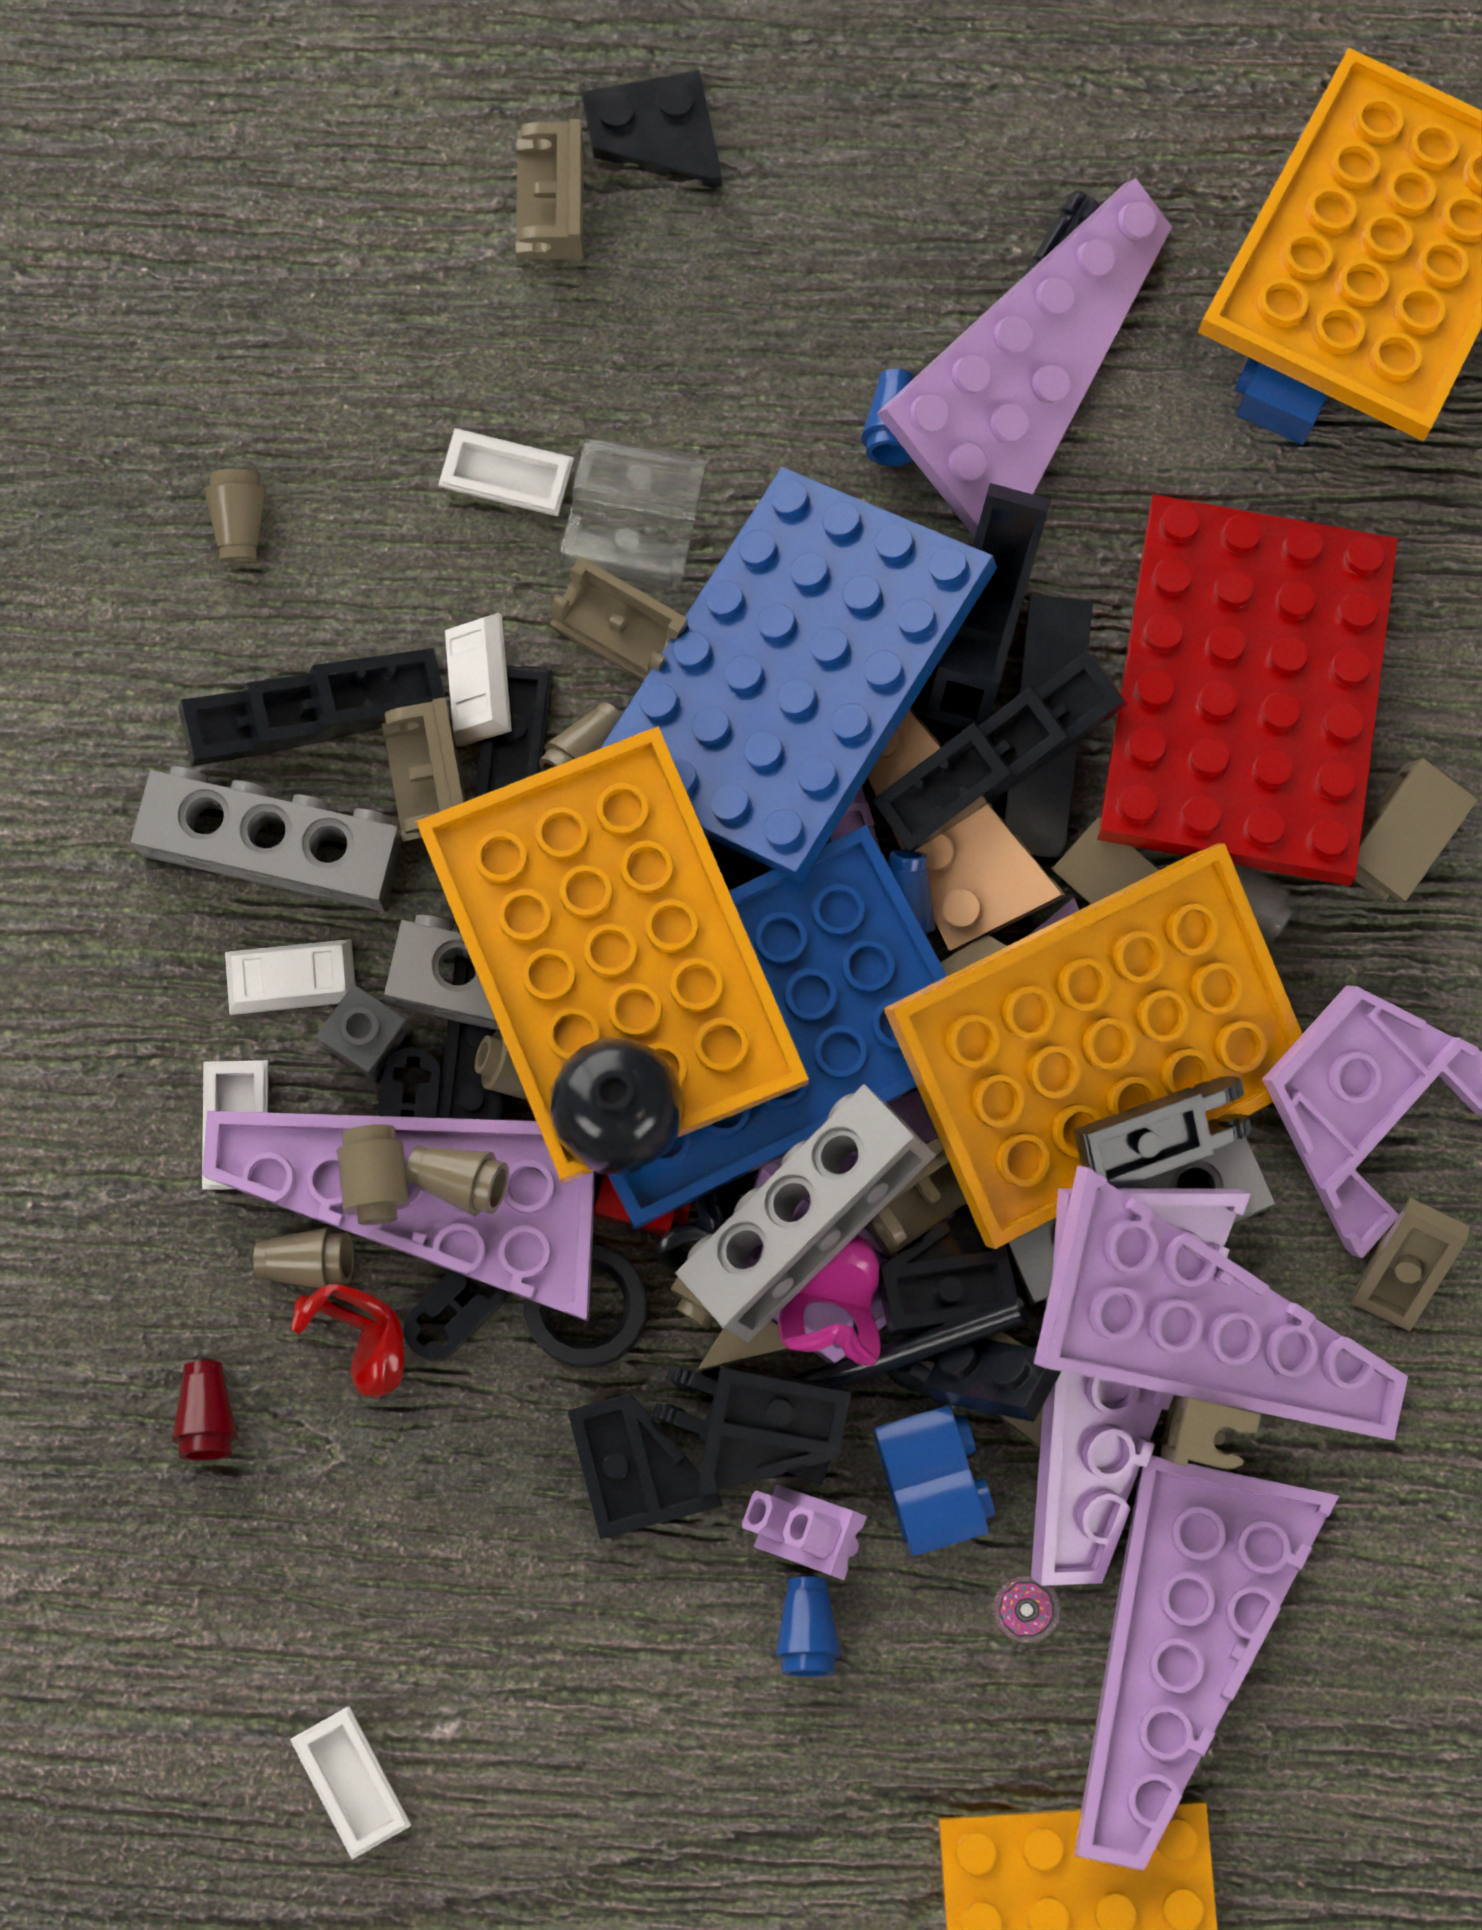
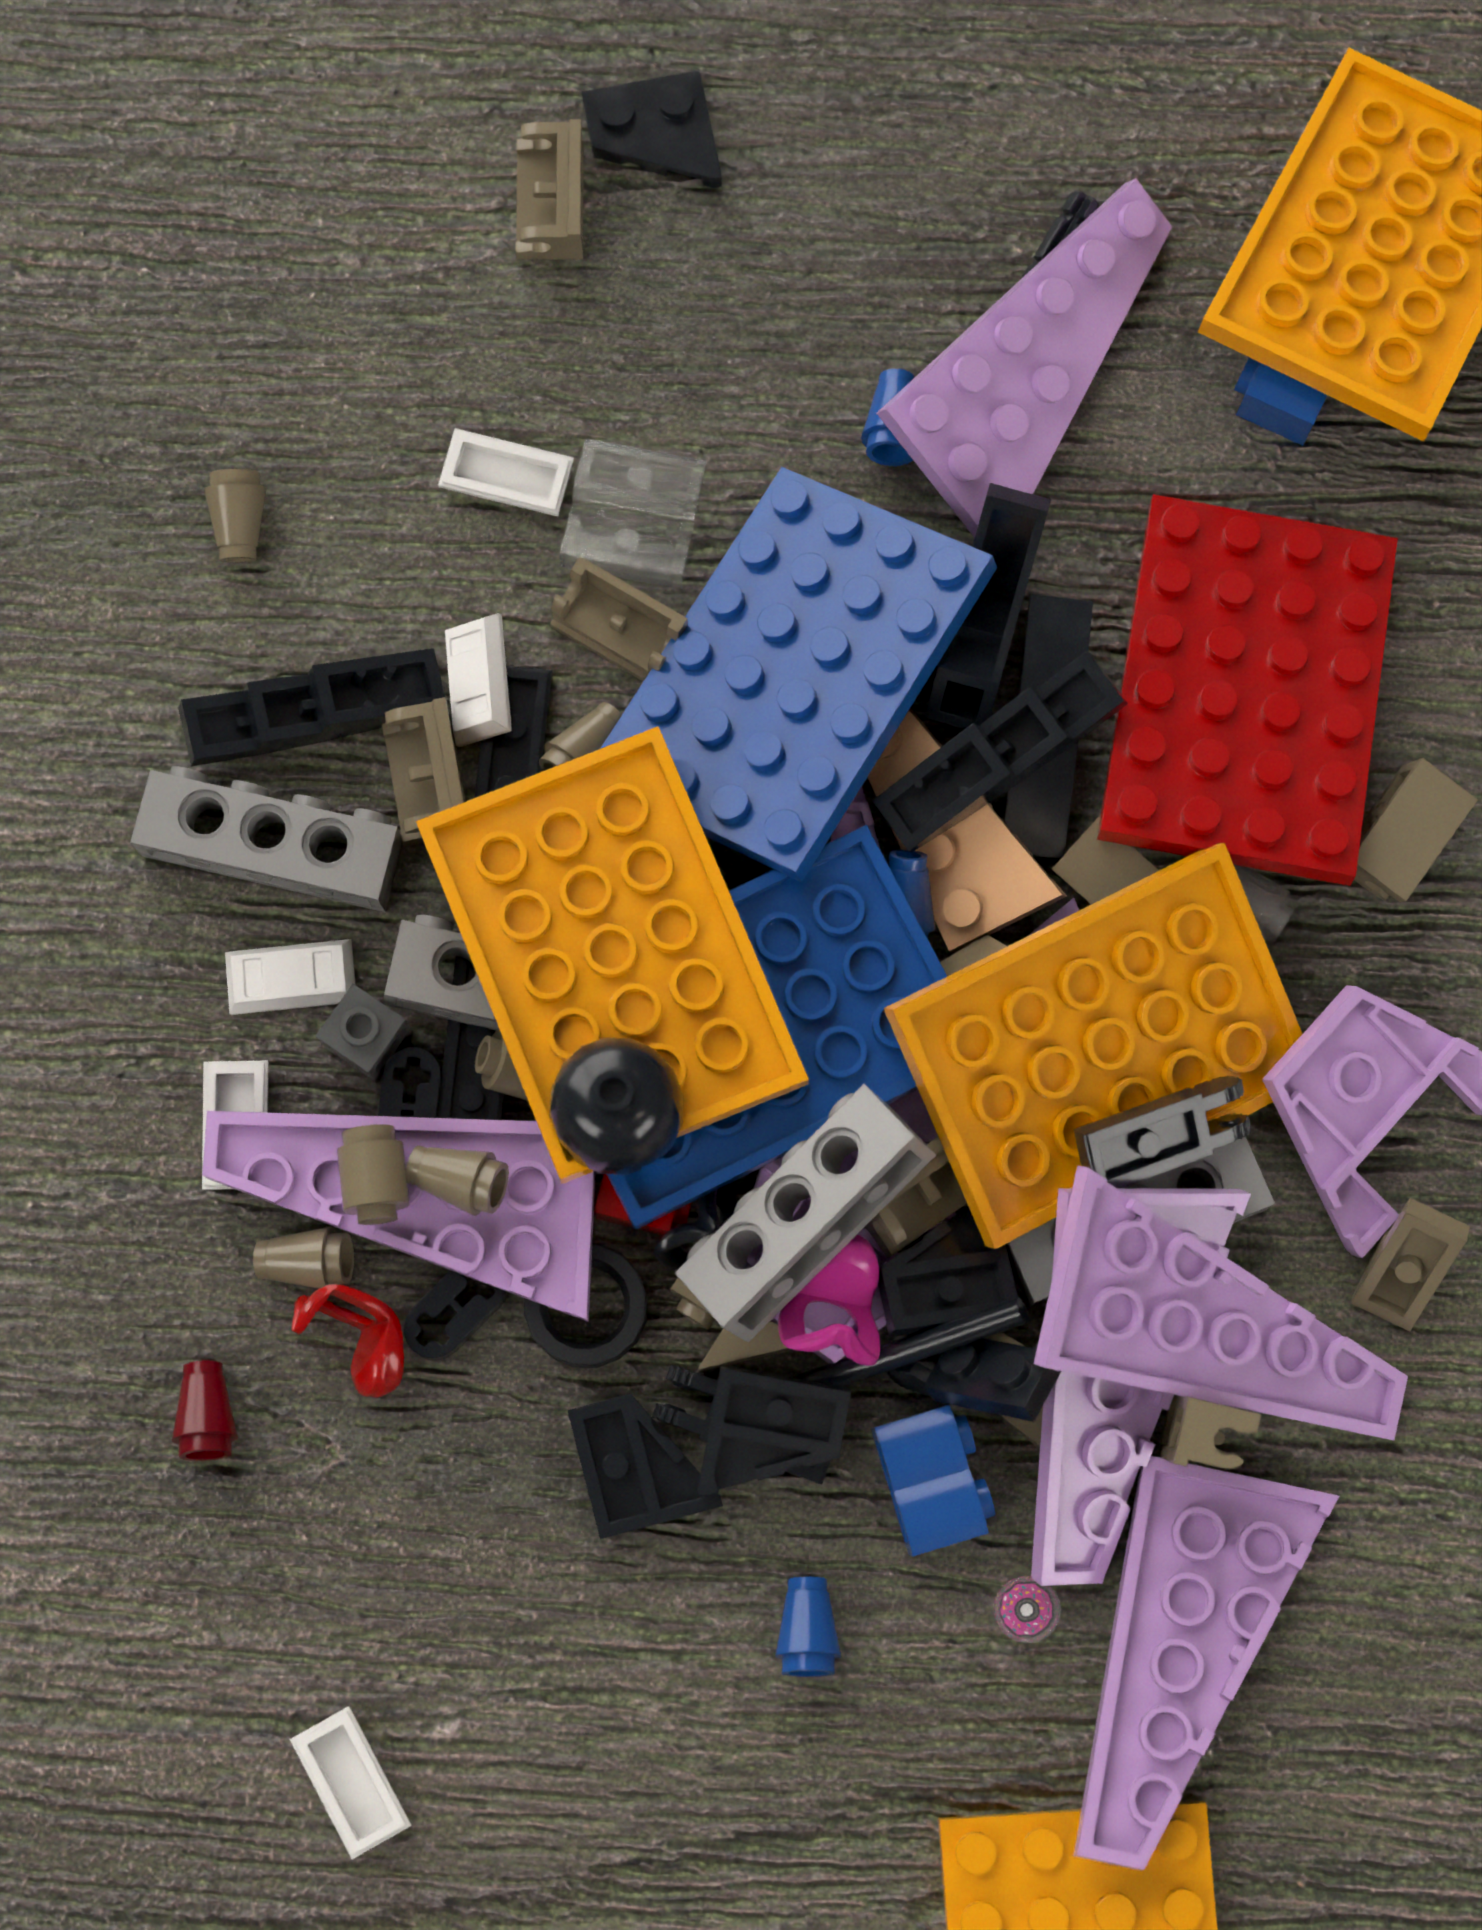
lavender hips [742,1485,867,1580] -> none

